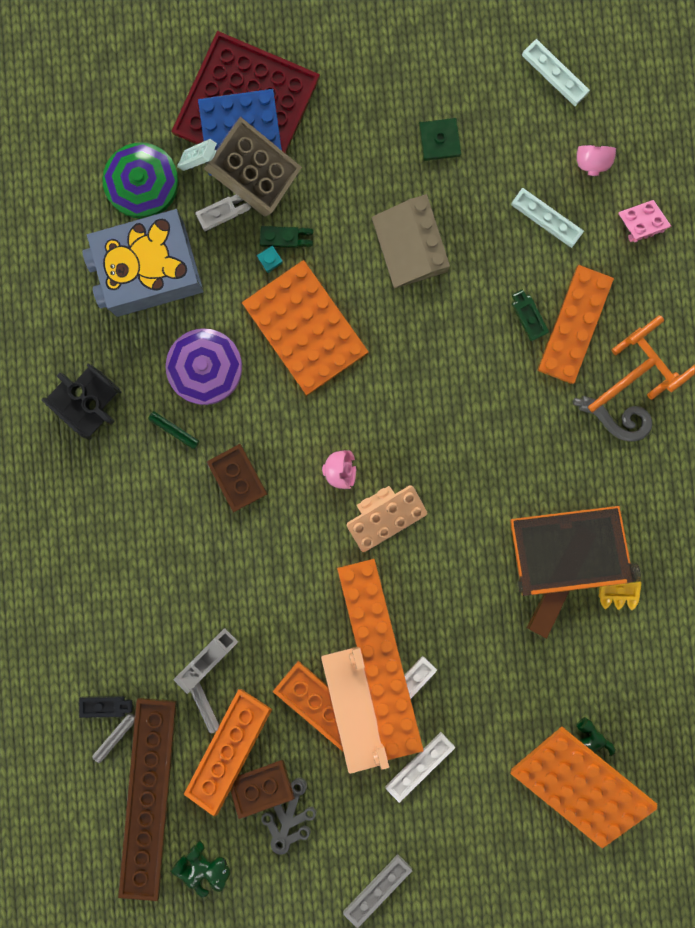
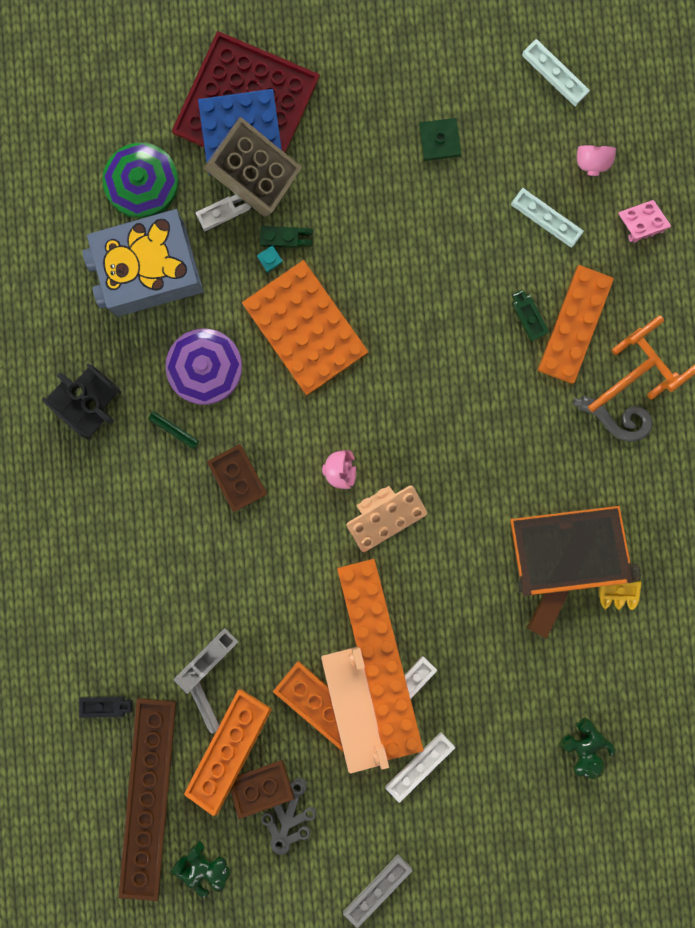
light grey axle [92,713,135,763] -> none
light aqua plate [177,139,217,171] -> none
dark tan slope [372,194,450,289] -> none
orange plate [510,727,657,849] -> none

